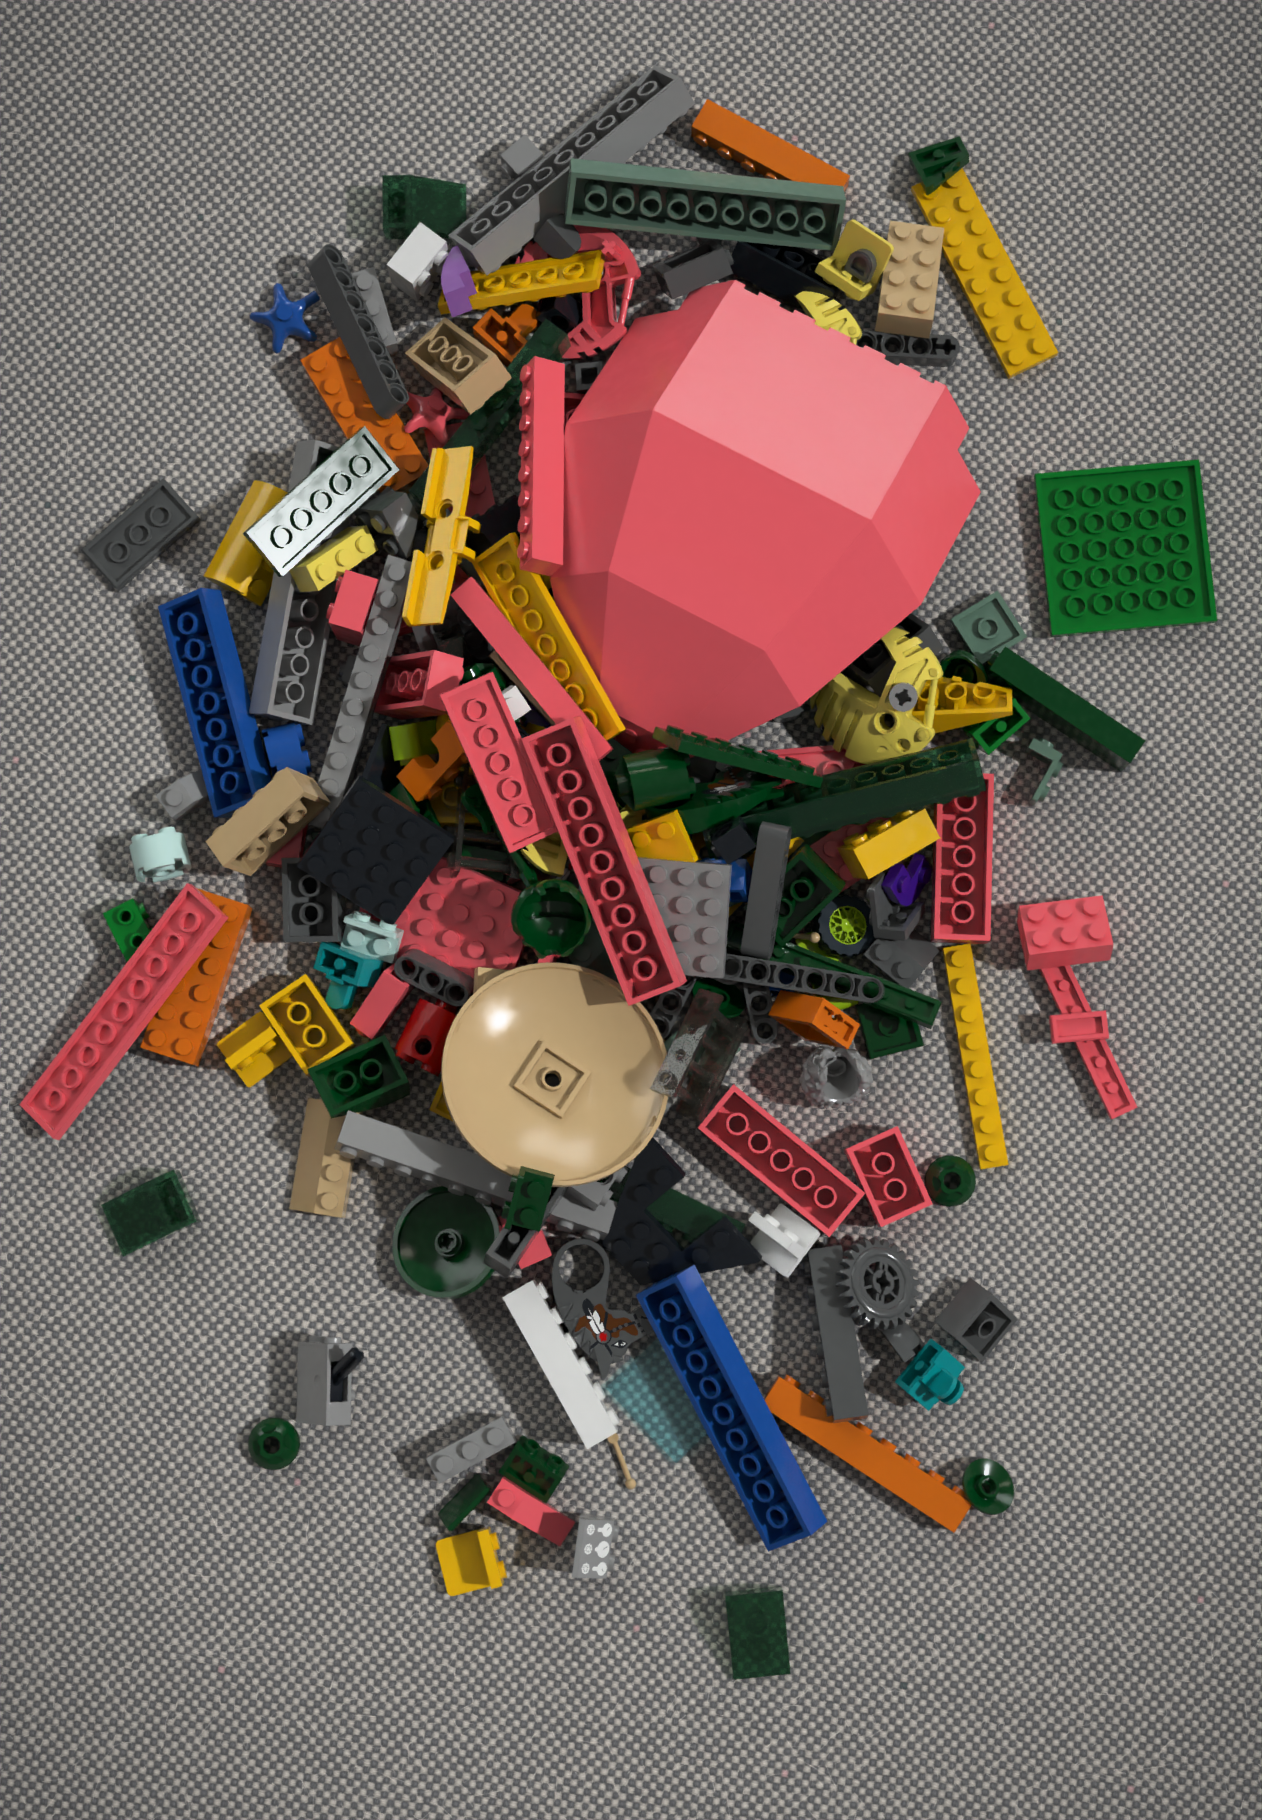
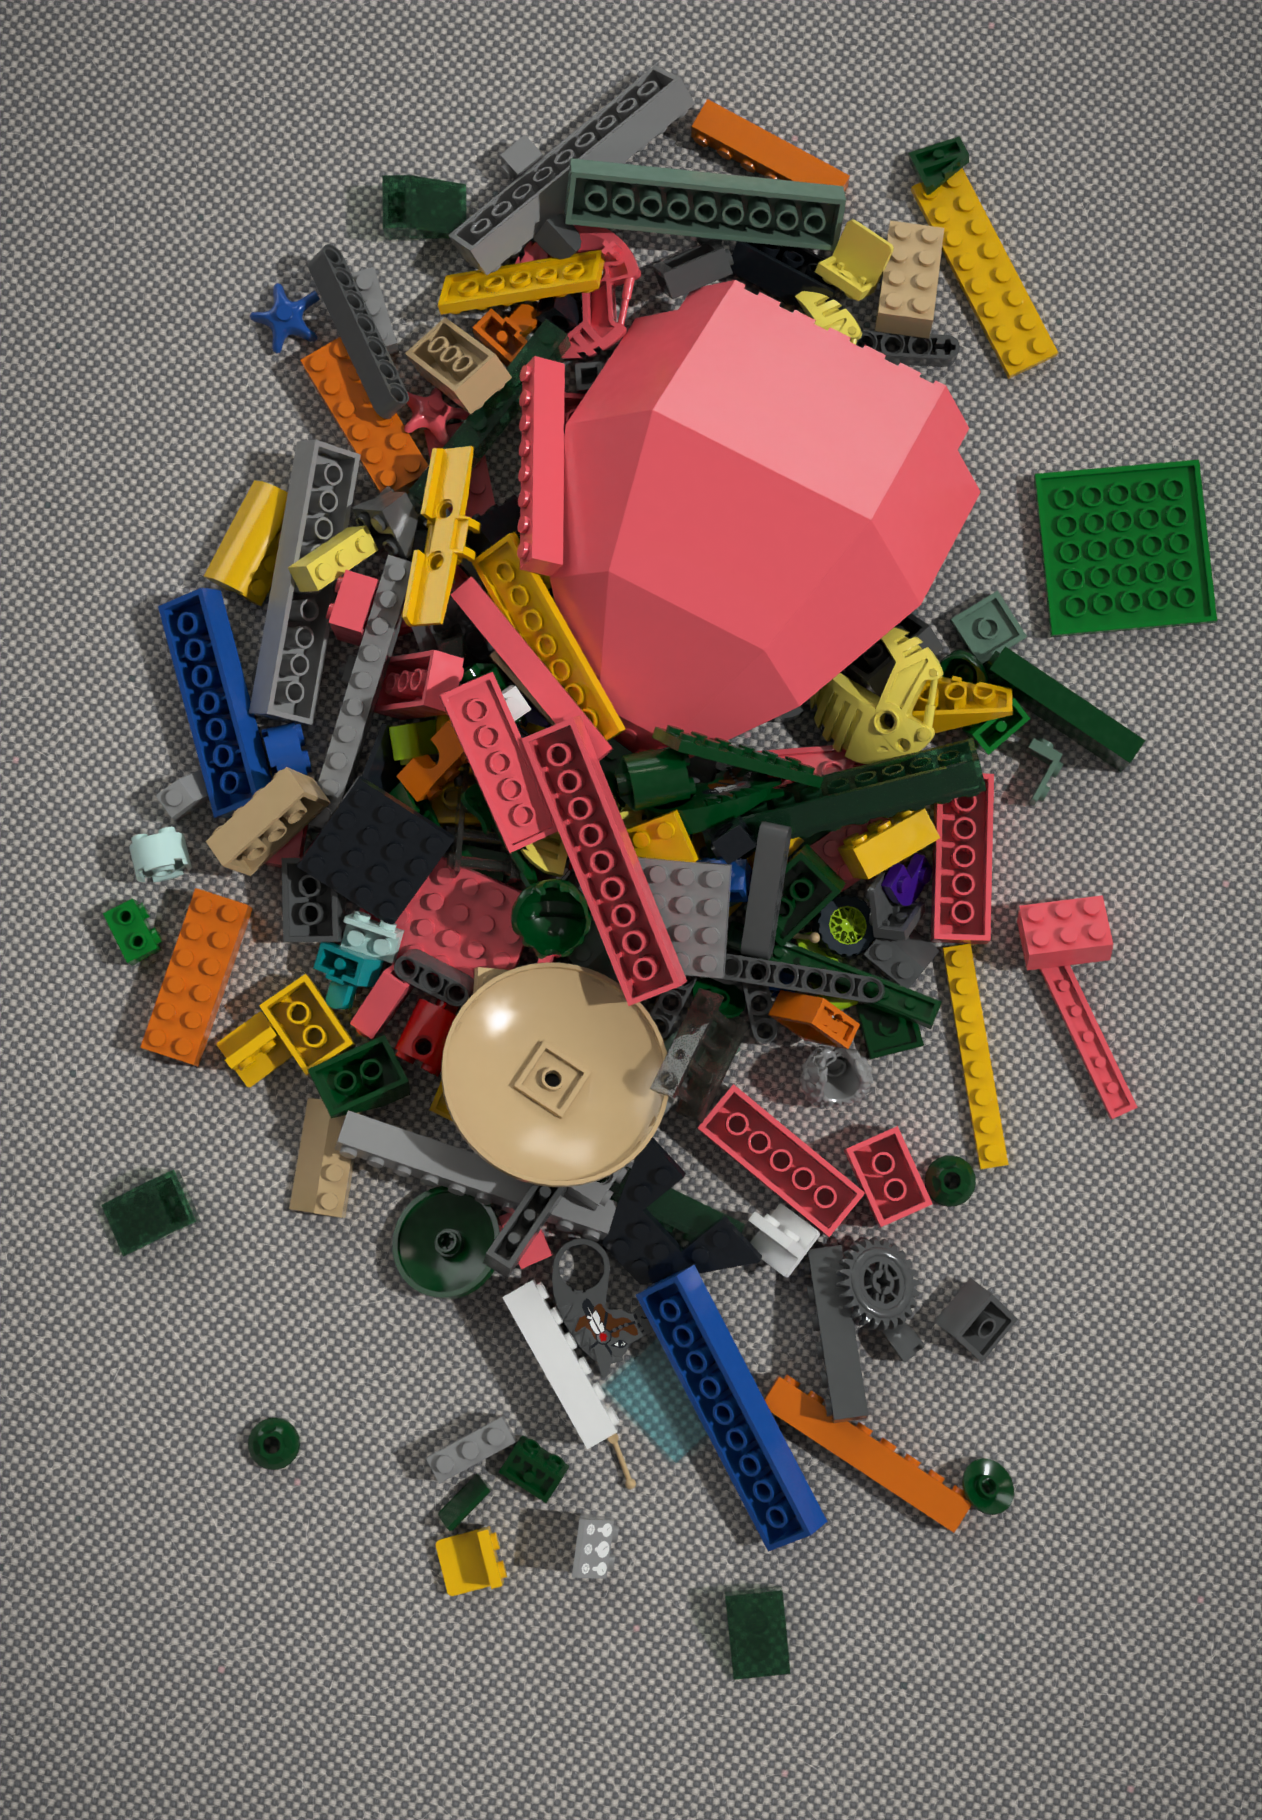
coral plate [19,883,229,1140] -> none
dark grey tile [81,478,201,592] -> none
plate [243,426,399,577] -> none
light grey piece [296,1336,364,1426] -> none
white brick [386,222,449,301] -> none
medium lavender slope [441,245,477,317] -> none
coral slope [487,1476,575,1546] -> none
dark green bracket [501,1166,555,1232] -> none
dark grey tile [844,249,877,284] -> none
light grey wheel [889,682,918,712] -> none
teal brick [895,1339,965,1411] -> none
coral tile [1049,1010,1109,1044] -> none

